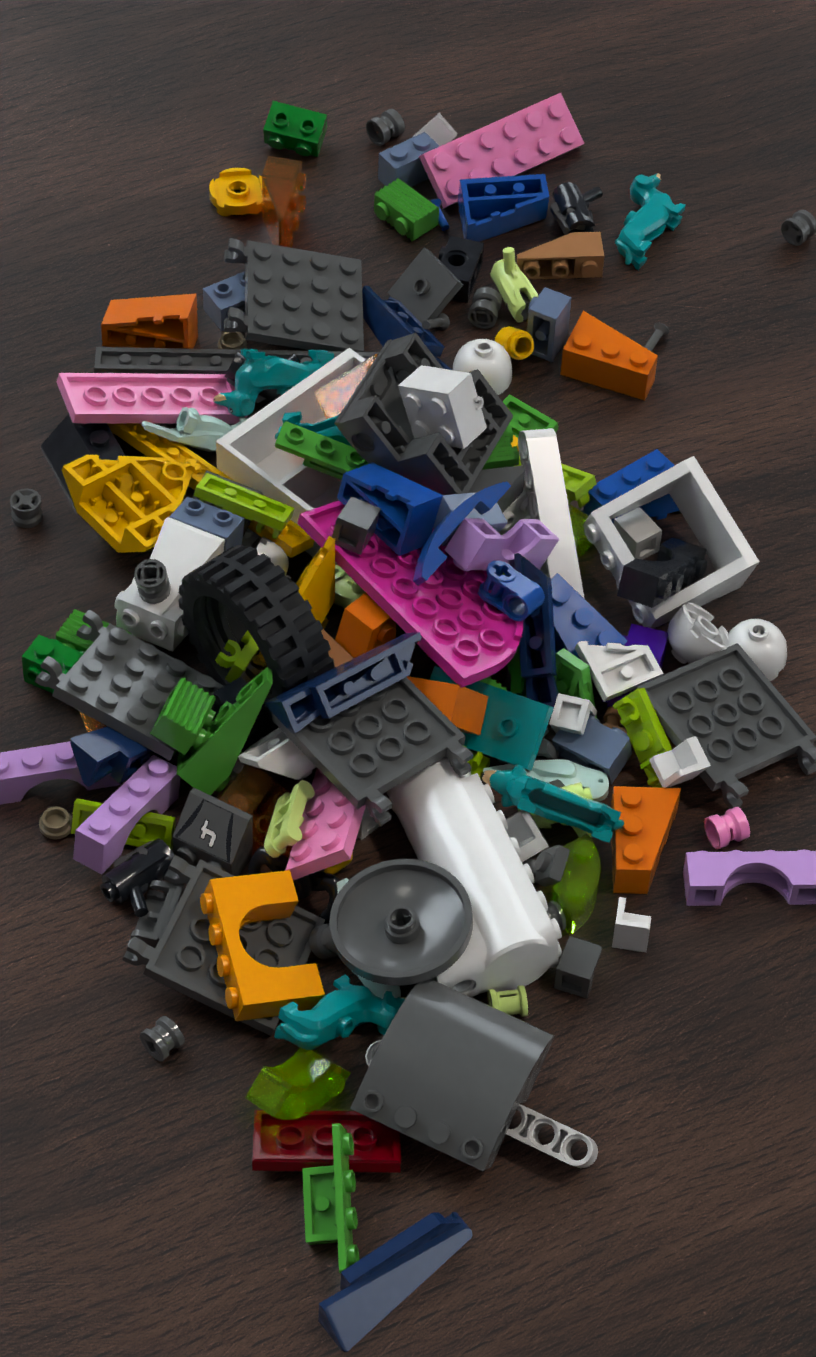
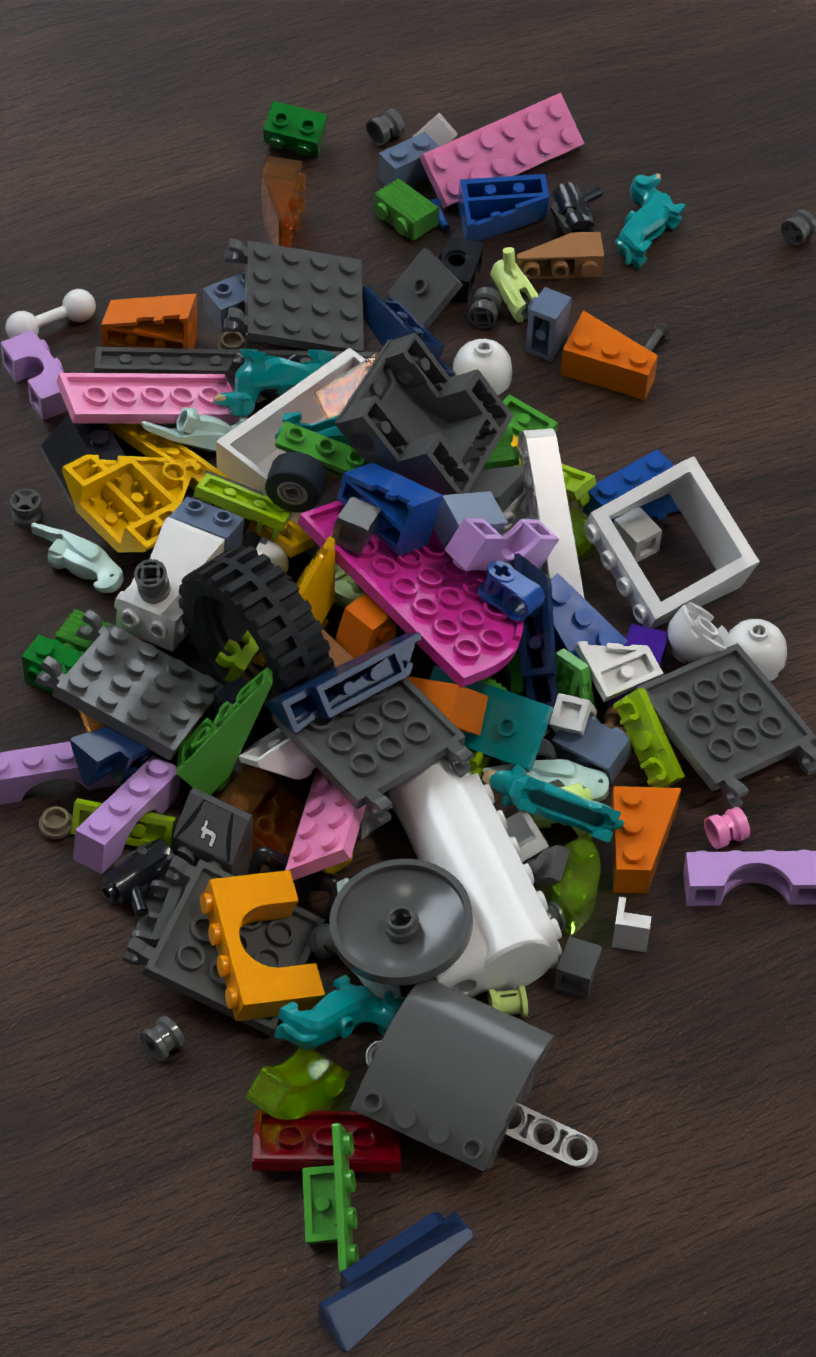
bright green brick [150,678,216,755] -> none
yellow plate [209,168,267,216] -> none
yellowish green plate [264,780,315,858] -> none
white brick [398,365,487,449] -> none
blue slope [413,481,511,586] -> none
dark grey piece [422,313,450,331] -> none
yellow brick [495,326,534,360] -> none
black arch [617,537,707,608] -> none
white panel [650,736,711,788] -> none
none -> lavender arch [0,330,68,420]
none -> white piece [5,289,96,339]
none -> light aqua animal [31,522,124,593]
none -> black wheel [265,452,327,513]

